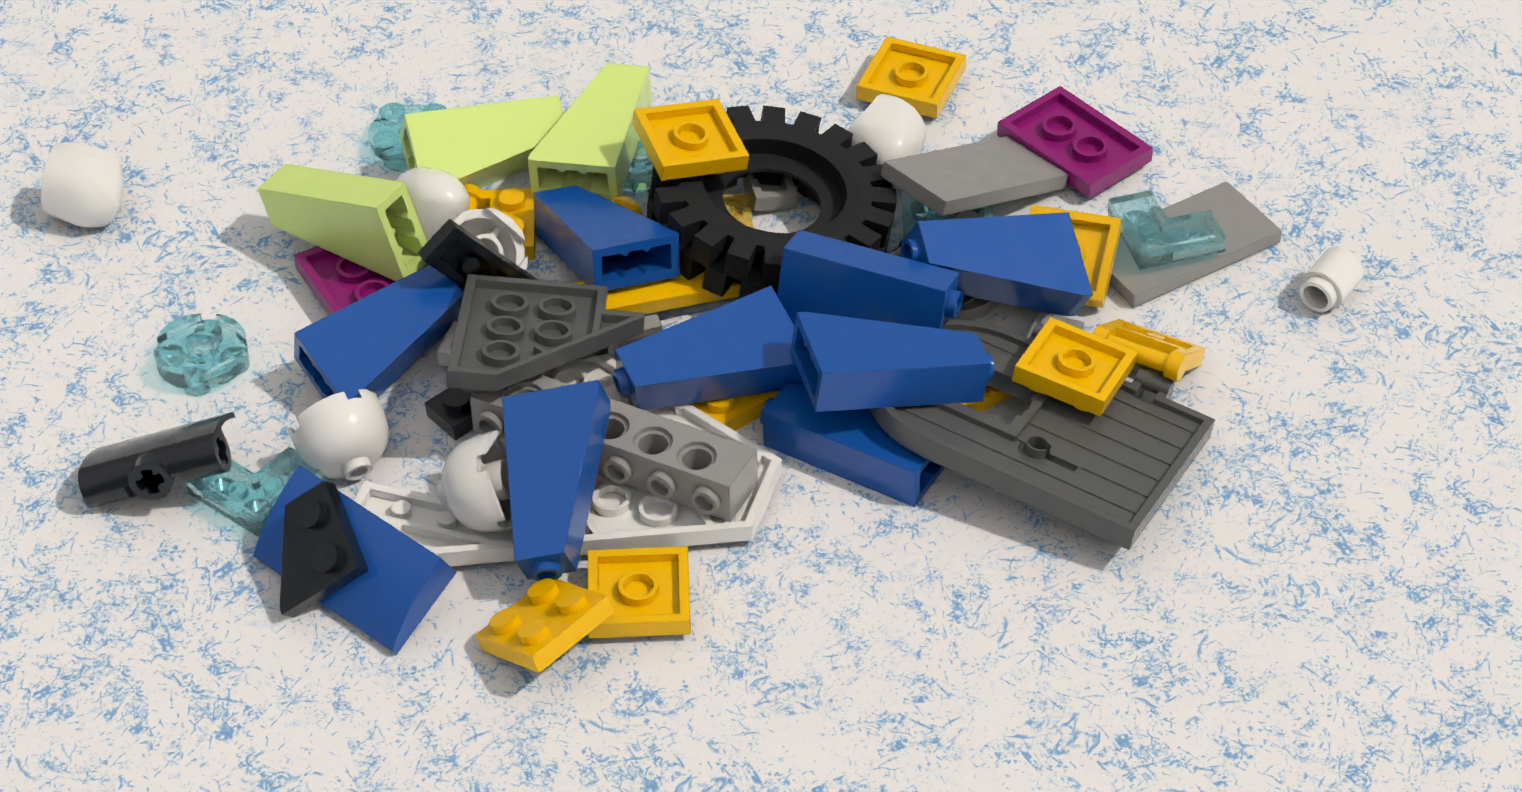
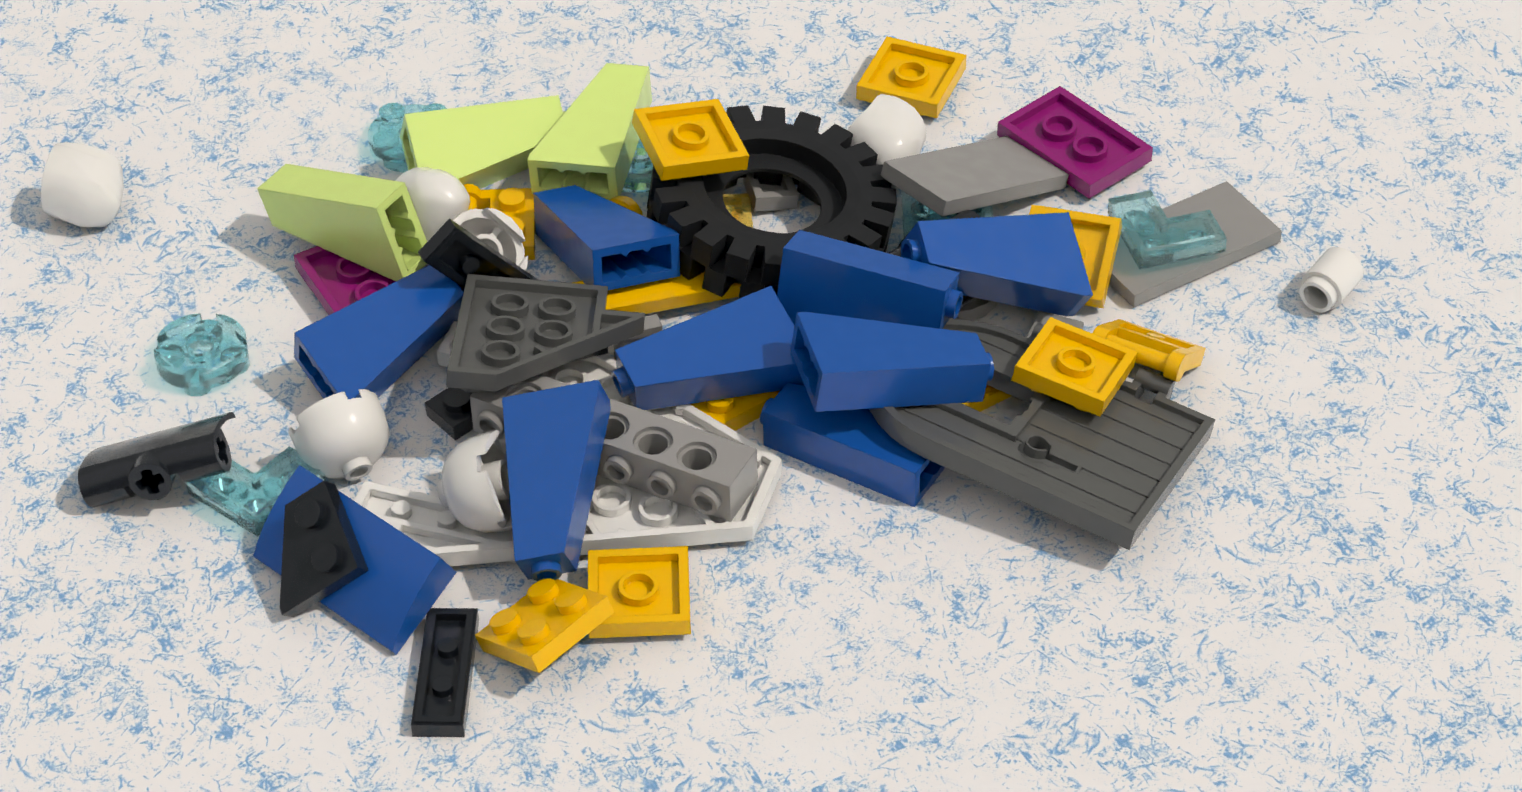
none -> black tile [411,608,479,737]

